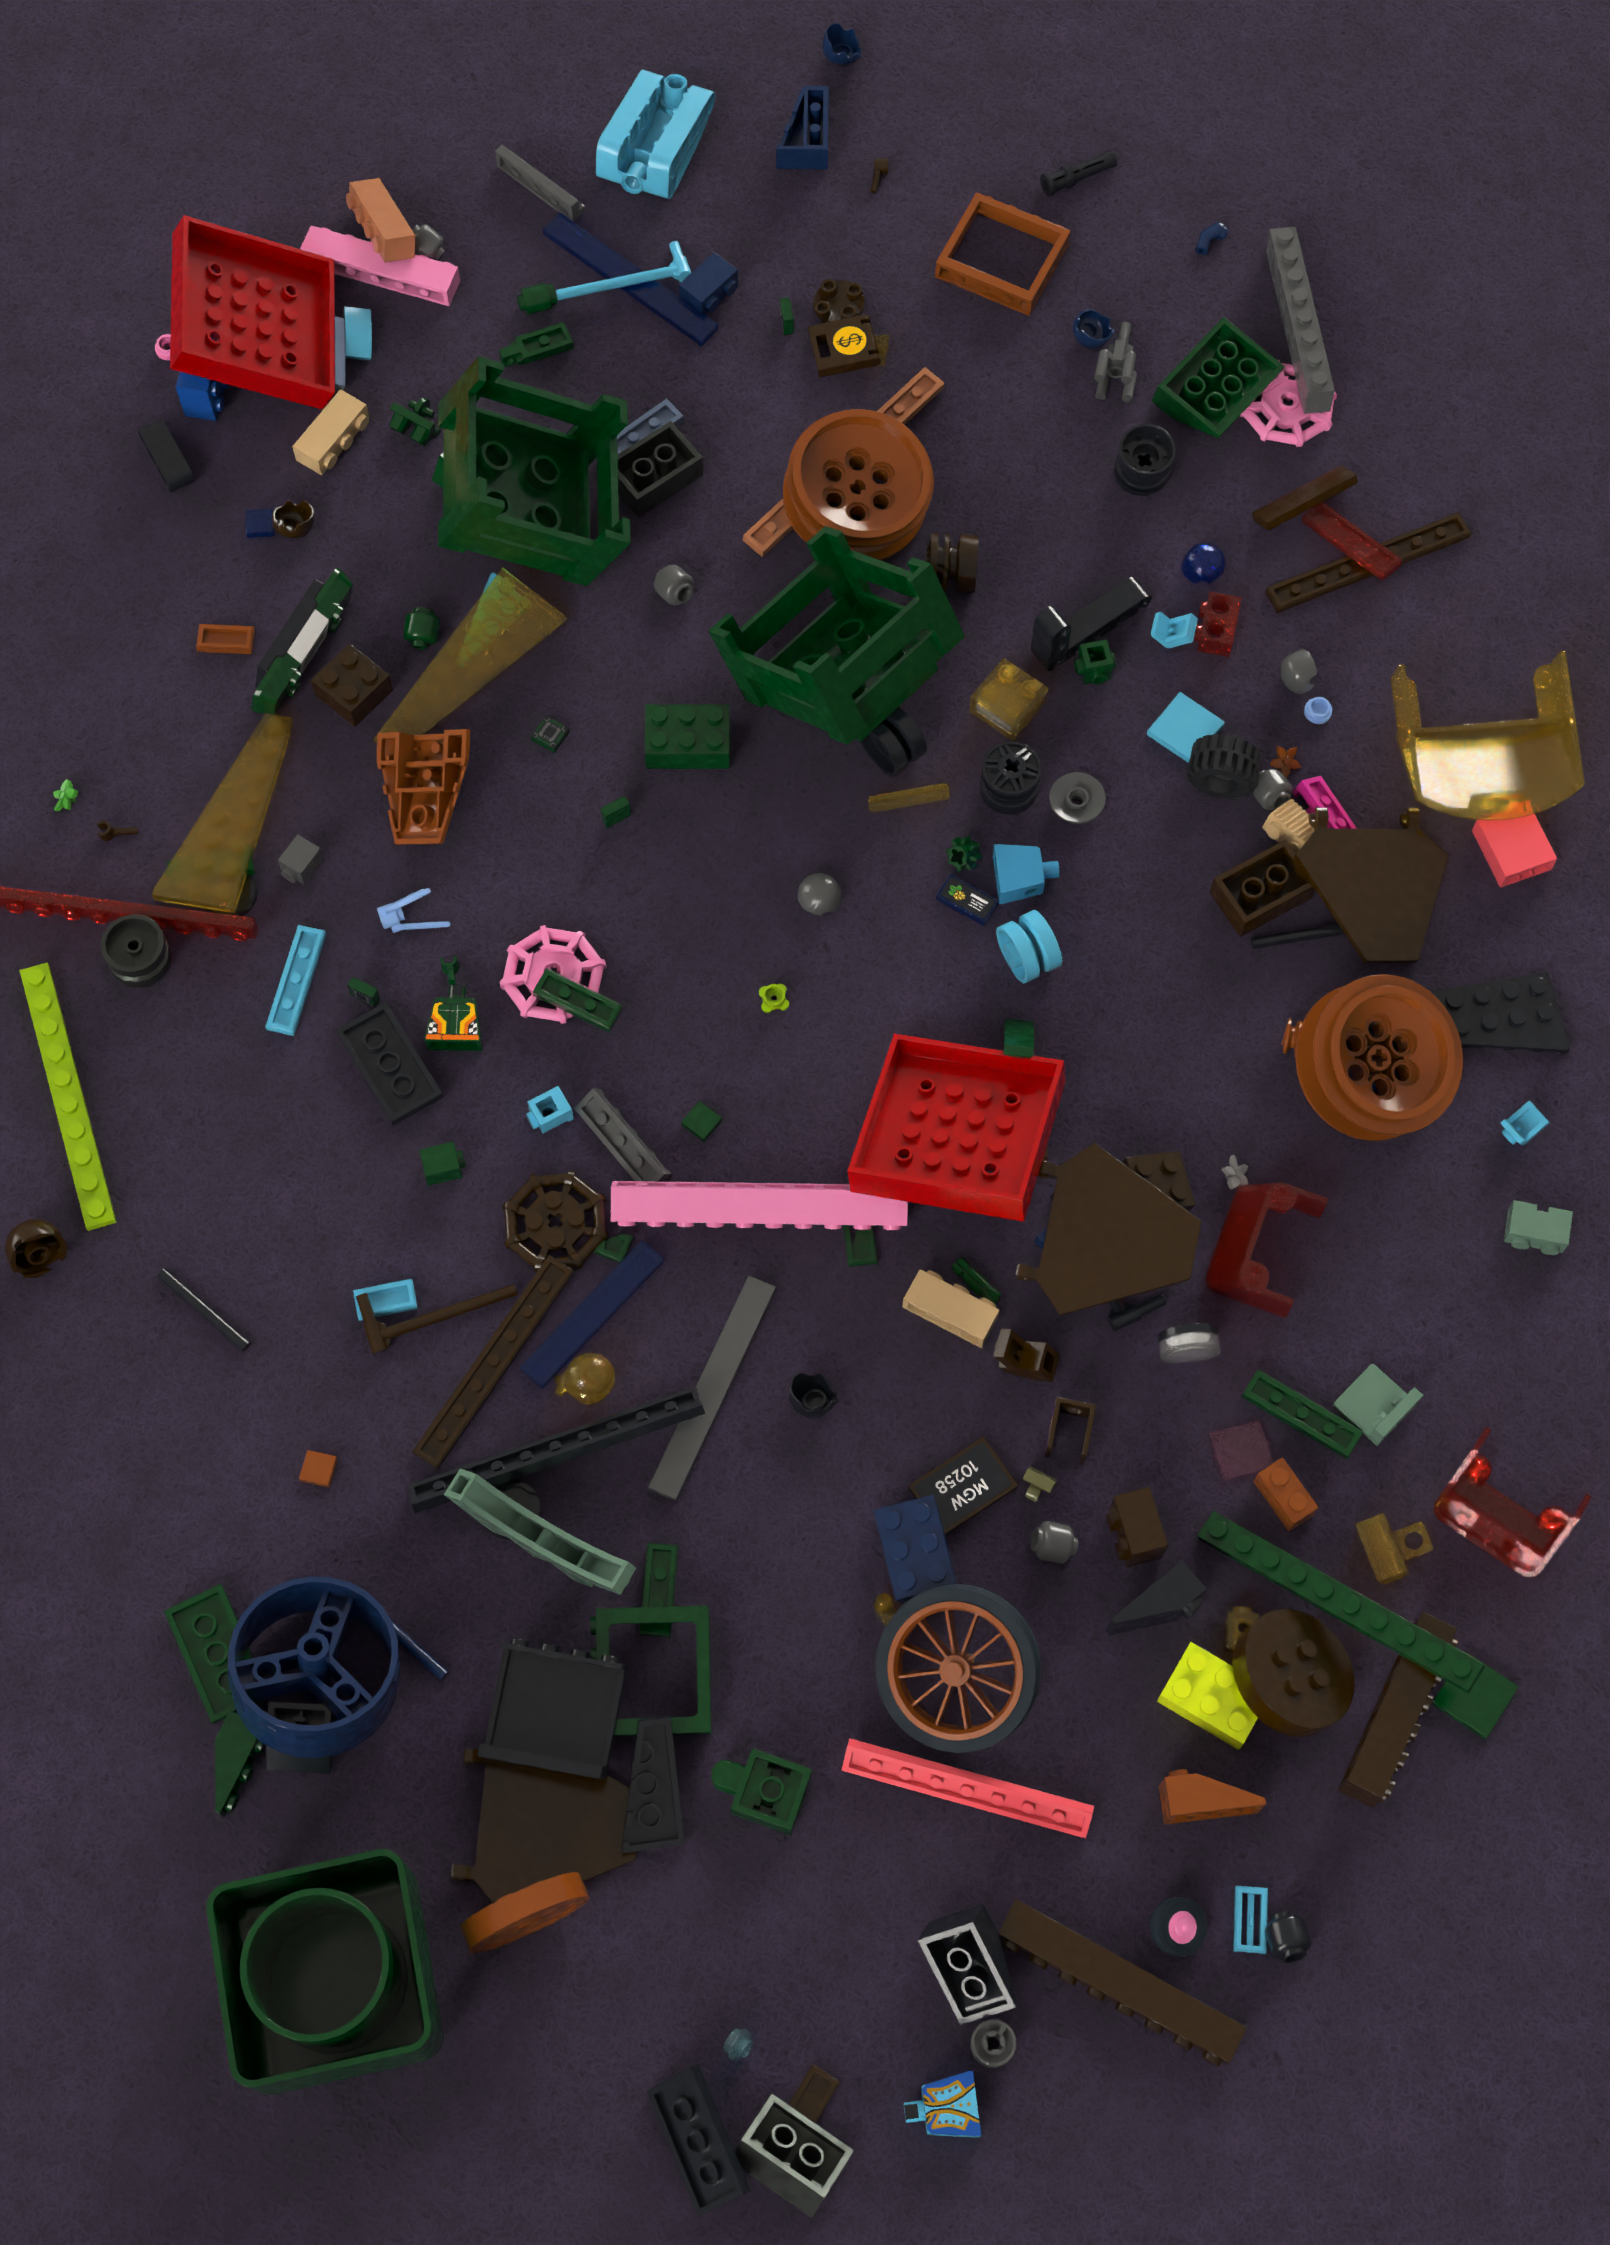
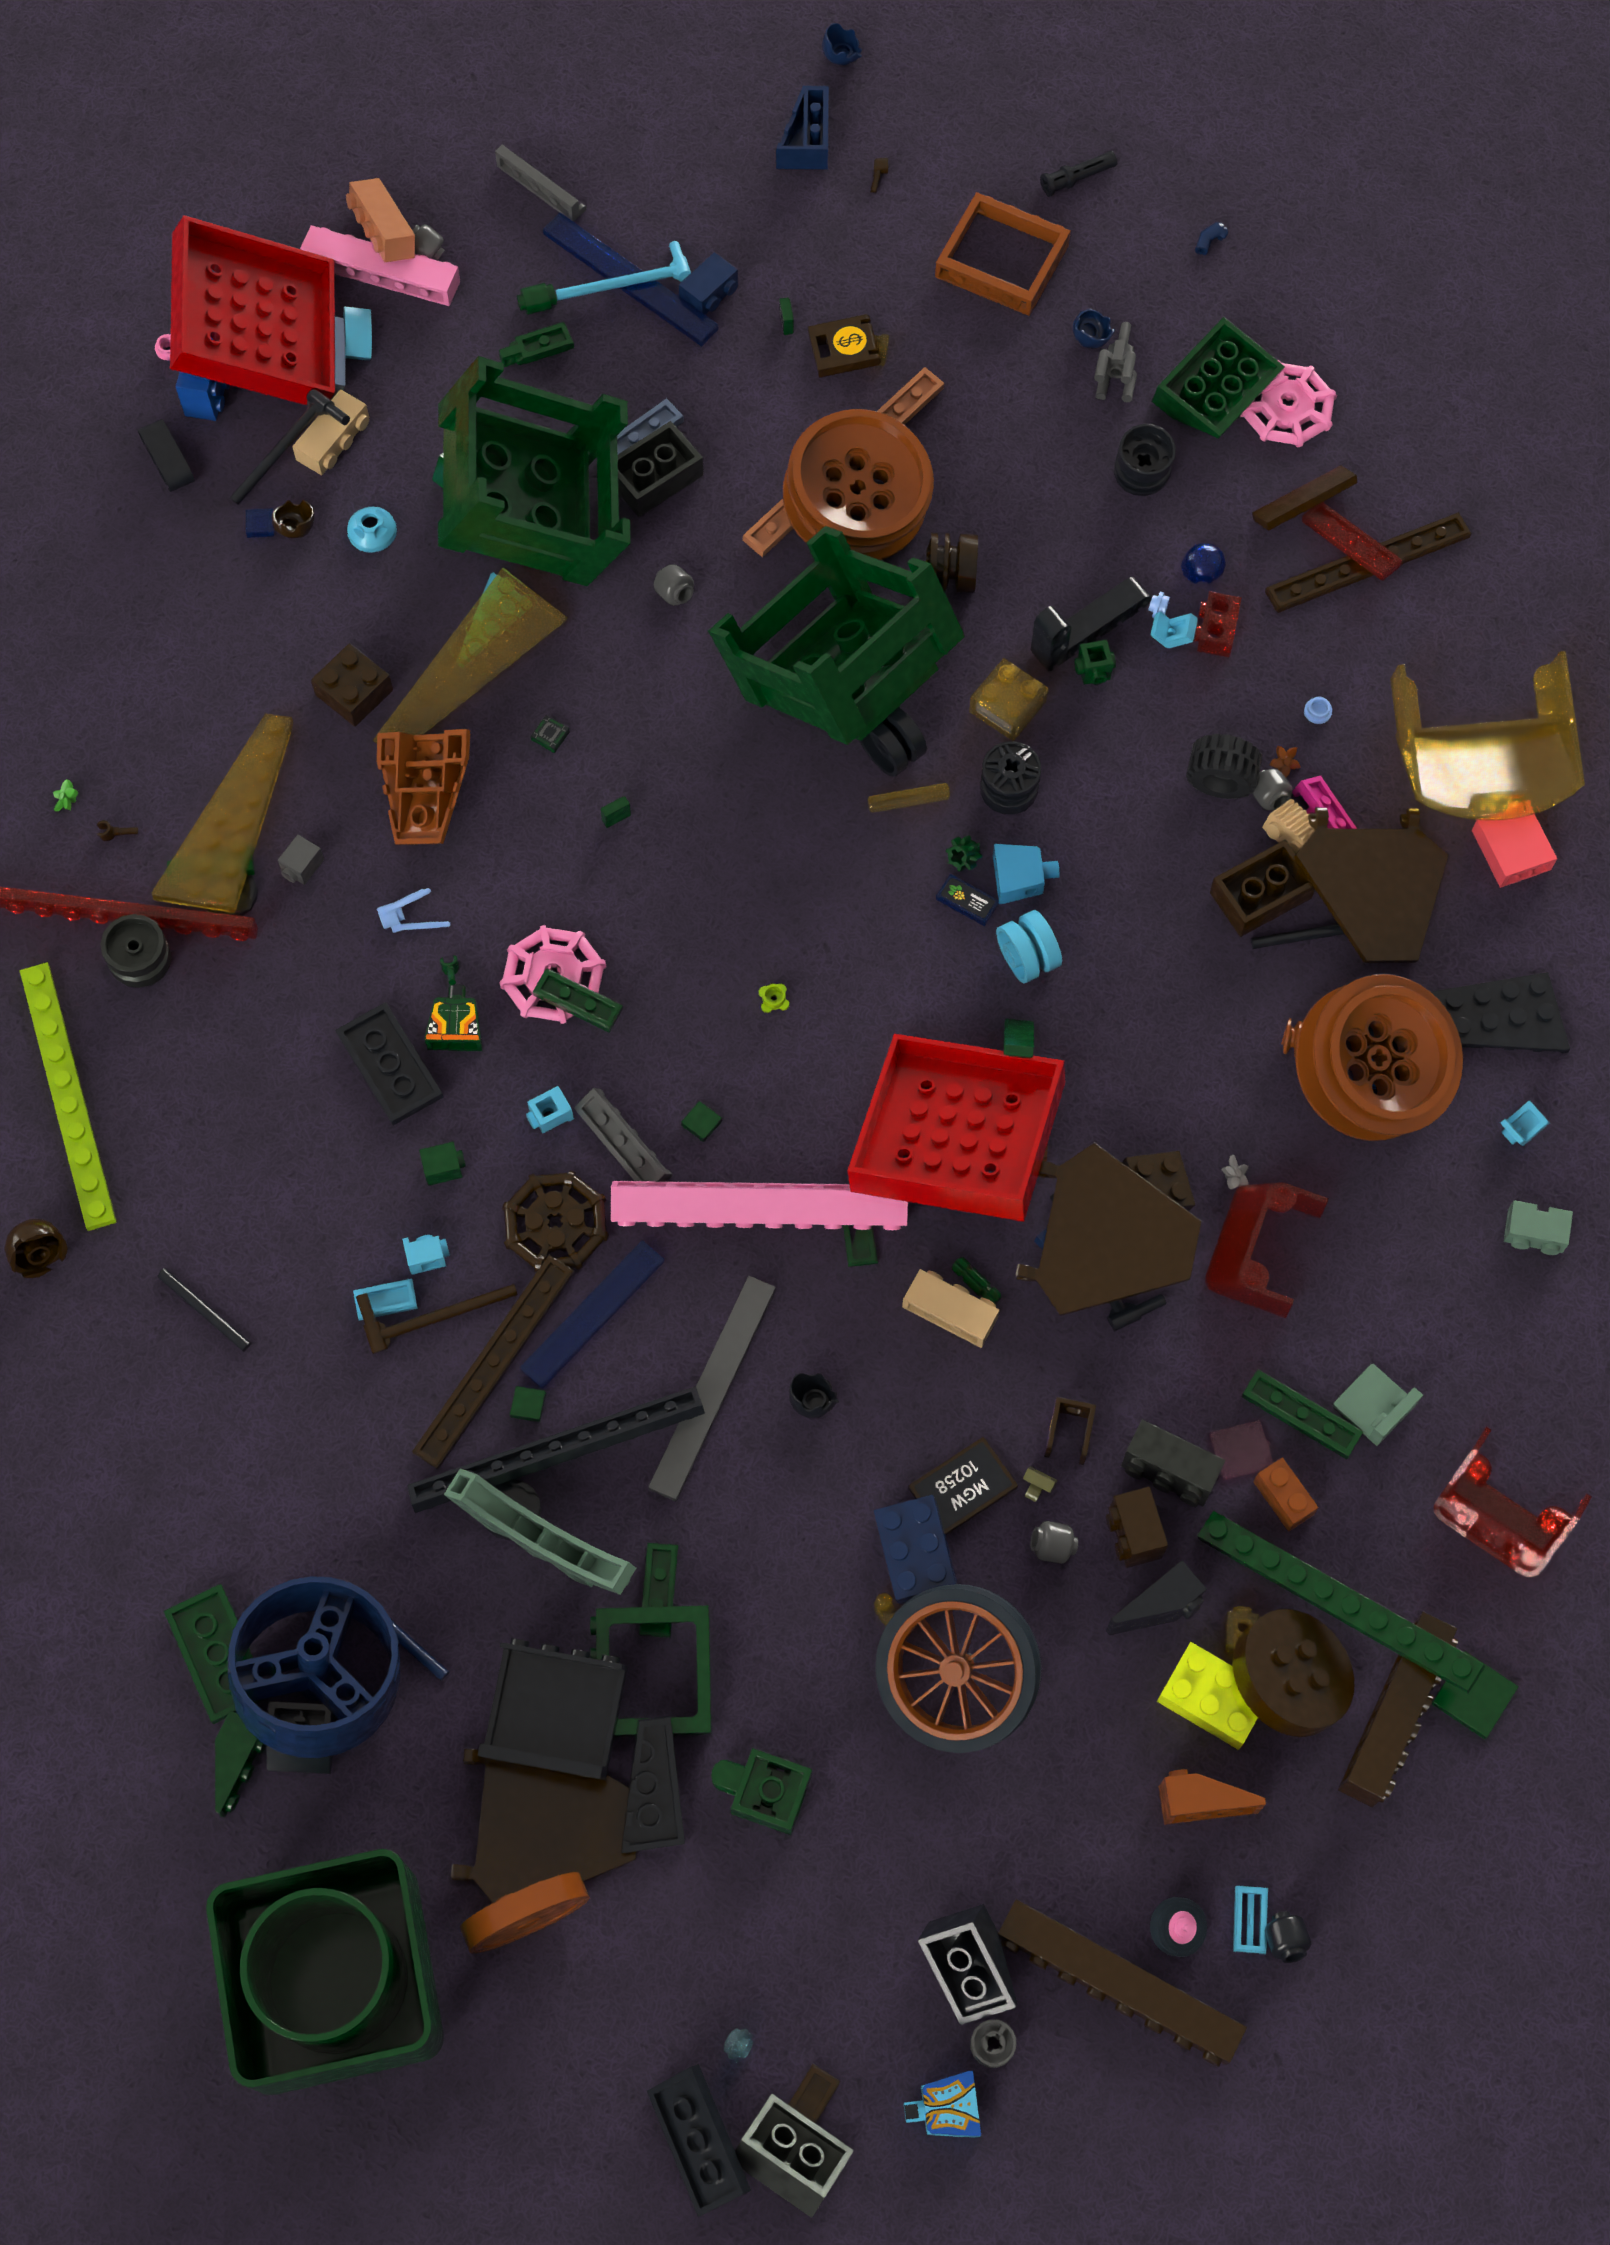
dark orange tile [196,624,255,654] -> none
piece [251,568,353,715] -> none
medium azure tile [265,925,326,1036] -> none
dark orange tile [299,1450,338,1488] -> none
dark green tile [347,977,380,1008] -> none
dark green hips [389,397,441,447] -> none
dark green head [403,607,440,650] -> none
clear yellow hat [554,1352,615,1405] -> none
dark green tile [595,1234,634,1264] -> none
medium azure panel [596,69,715,199] -> none
dark green brick [645,704,730,769] -> none
dark grey hair [797,872,843,916] -> none
dark brown dish [813,279,865,323] -> none
coral plate [841,1738,1094,1839] -> none
dark brown brick [993,1329,1060,1382] -> none
dark grey dish [1049,772,1106,824] -> none
medium azure tile [1147,692,1225,763] -> none
clear piece [1158,1323,1221,1364] -> none
dark grey brick [1266,227,1335,414] -> none
dark grey hair [1280,649,1317,695] -> none
clear yellow piece [1355,1513,1433,1585] -> none
none -> black bar [230,389,350,505]
none -> medium azure piece [347,507,397,553]
none -> medium azure brick [402,1235,450,1275]
none -> dark green tile [510,1386,546,1422]
none -> pearl dark grey brick [1121,1420,1226,1507]
none -> light blue plate [1148,591,1170,618]

